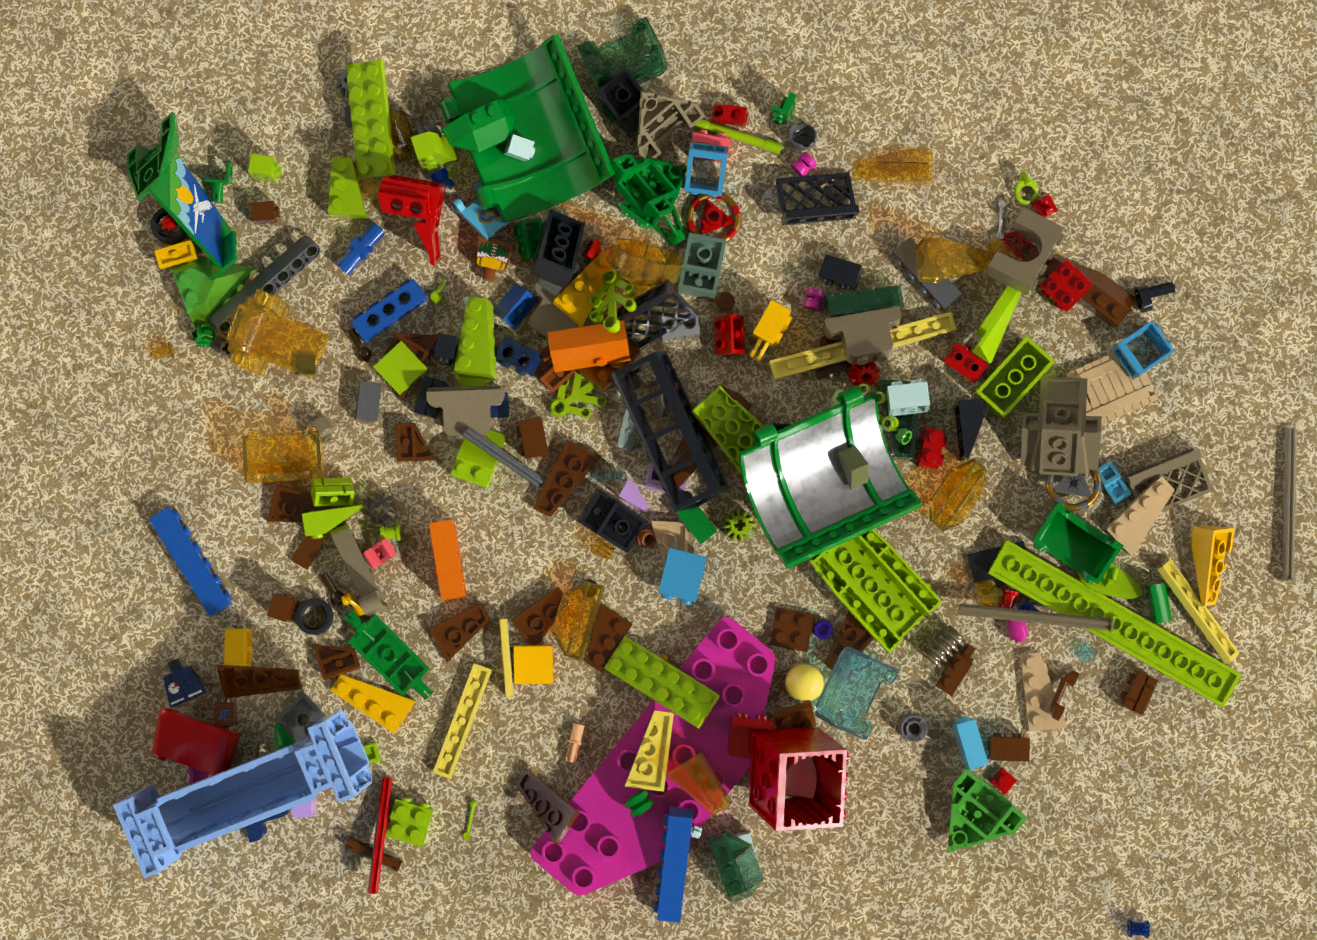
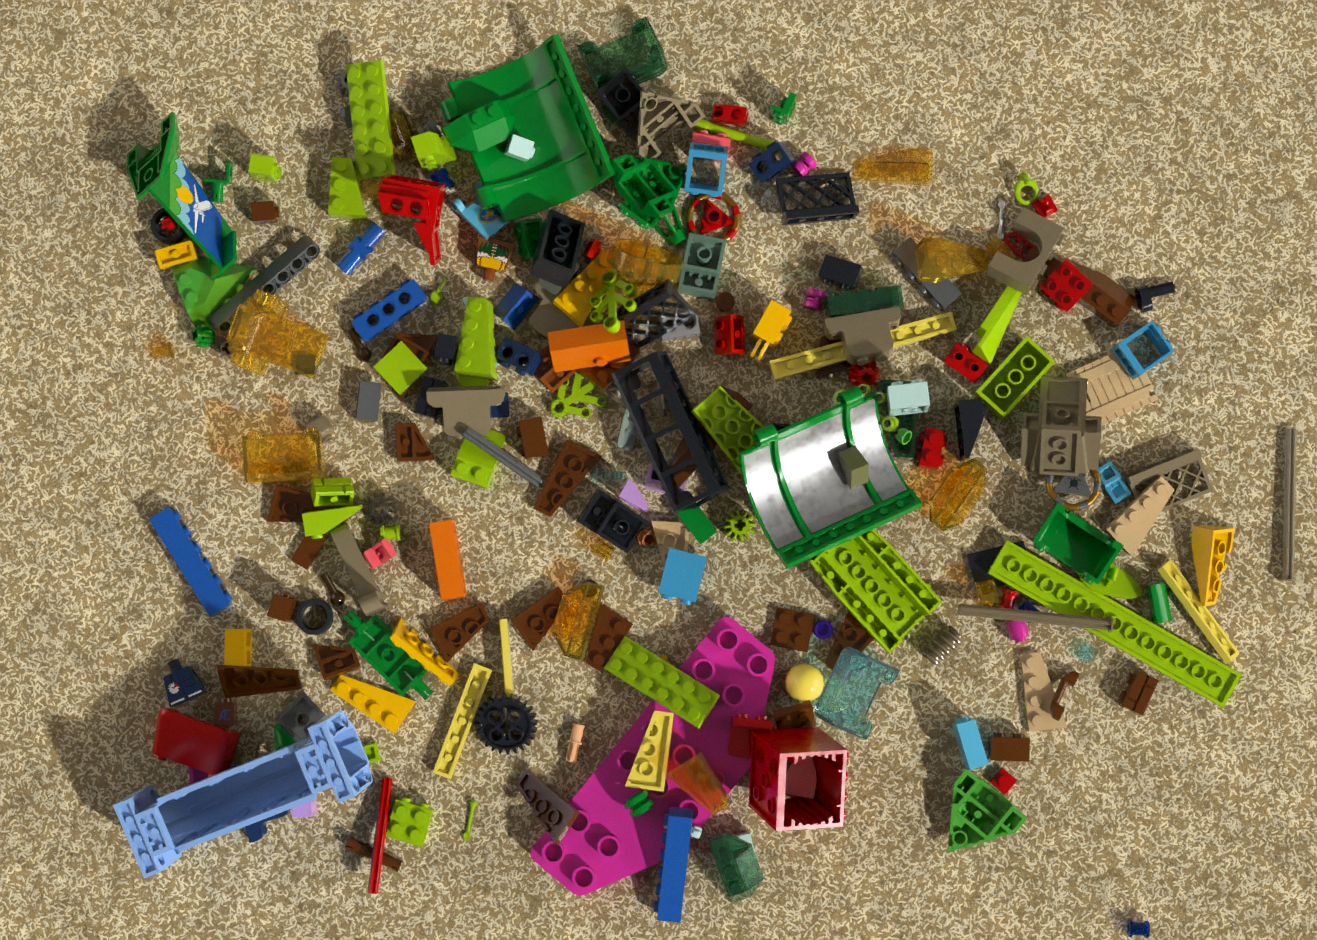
yellow arm [341,593,365,617] -> none
yellow tile [514,645,553,684] -> none
dark grey hair [788,122,817,151] -> none
flat silver wheel [898,713,928,742] -> none
reddish brown hinge [935,645,976,696] -> none
none -> yellow wing [390,617,458,686]
none -> black gear [474,692,538,755]
none -> dark blue brick [748,141,796,183]

